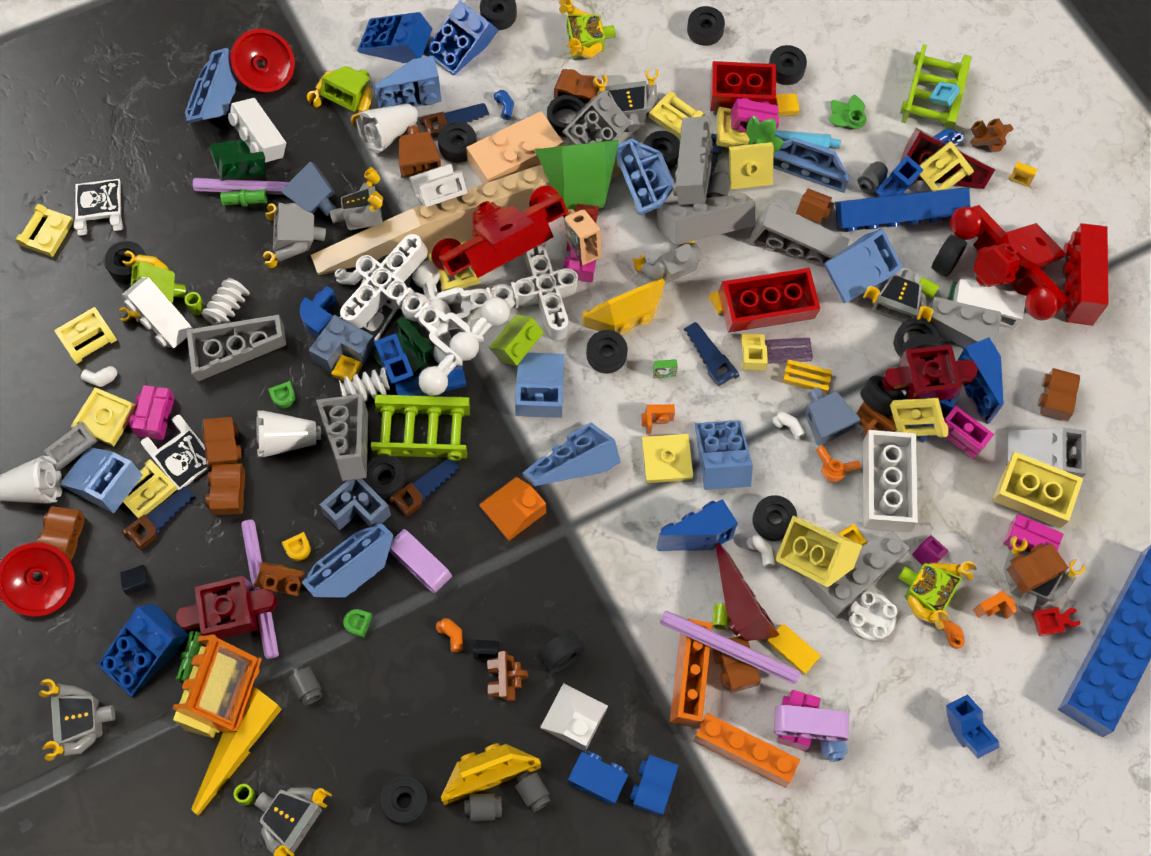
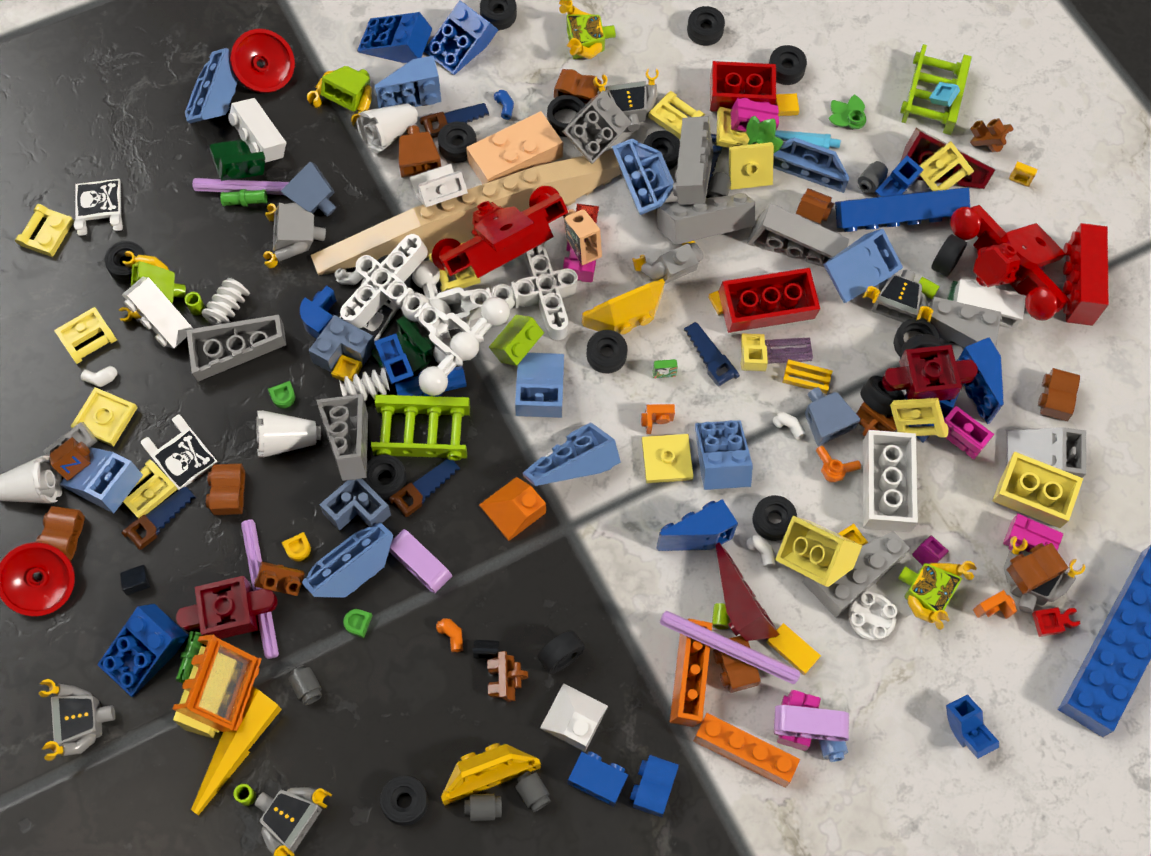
dark pink brick [129,385,175,440] -> none
dark orange brick [202,417,241,469] -> none
torso [330,167,383,230] -> none
bright green wedge [534,140,619,211] -> none
blue arm [934,129,963,145] -> none
orange arm [940,620,965,649] -> none
none -> dark orange brick [50,437,91,481]

